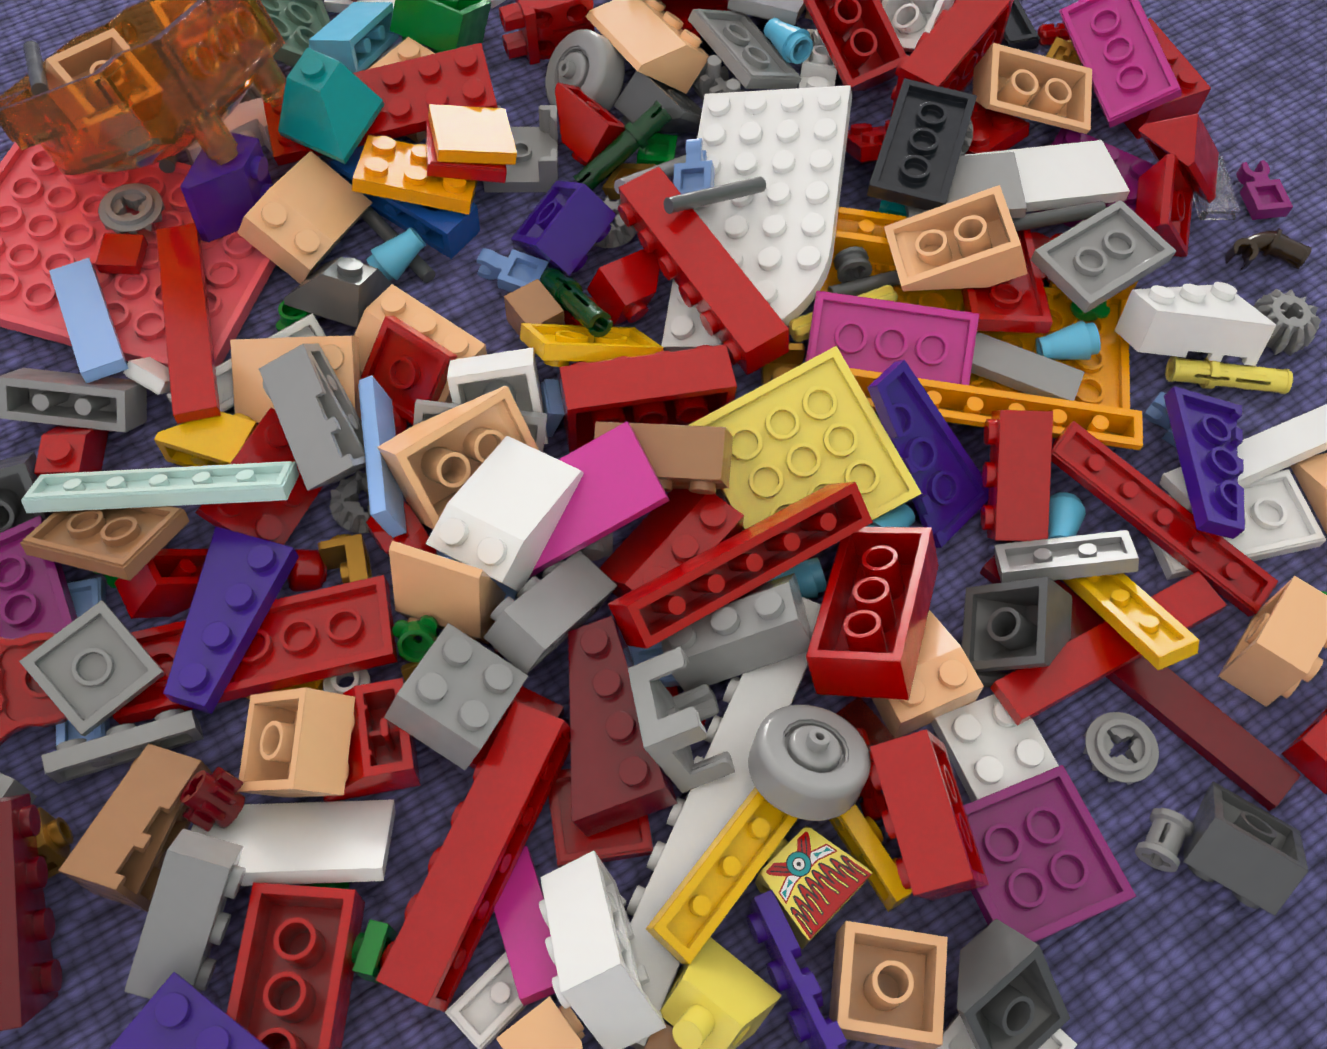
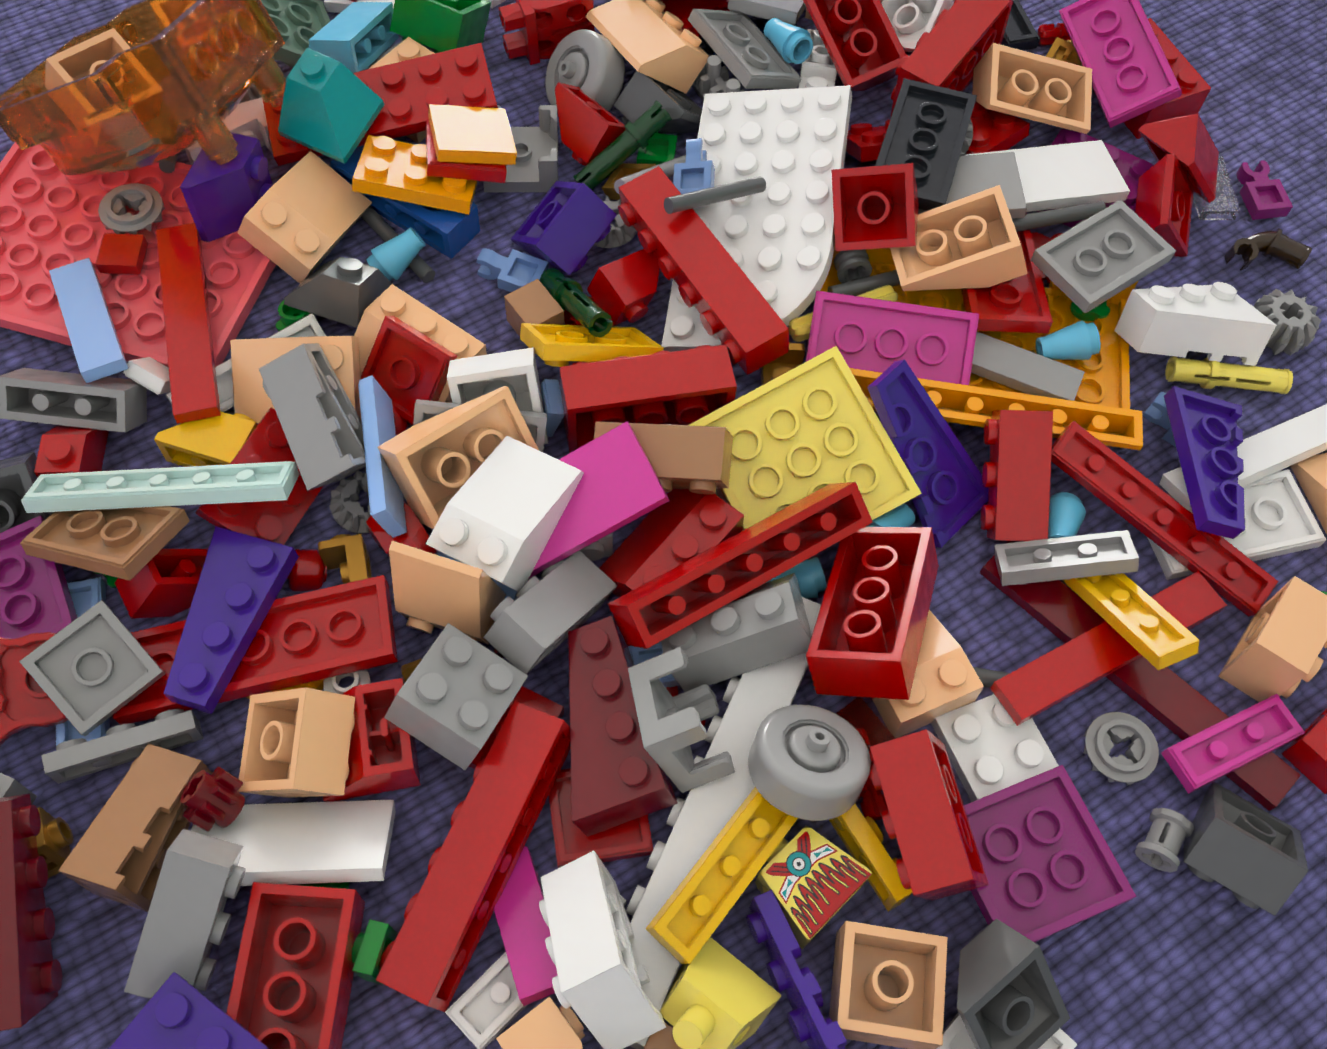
dark grey bar [23,41,49,99] -> none
green plate [392,615,438,662] -> none
dark grey slope [962,576,1072,673] -> none
none -> red slope [831,163,919,251]
none -> dark pink tile [1161,694,1305,794]

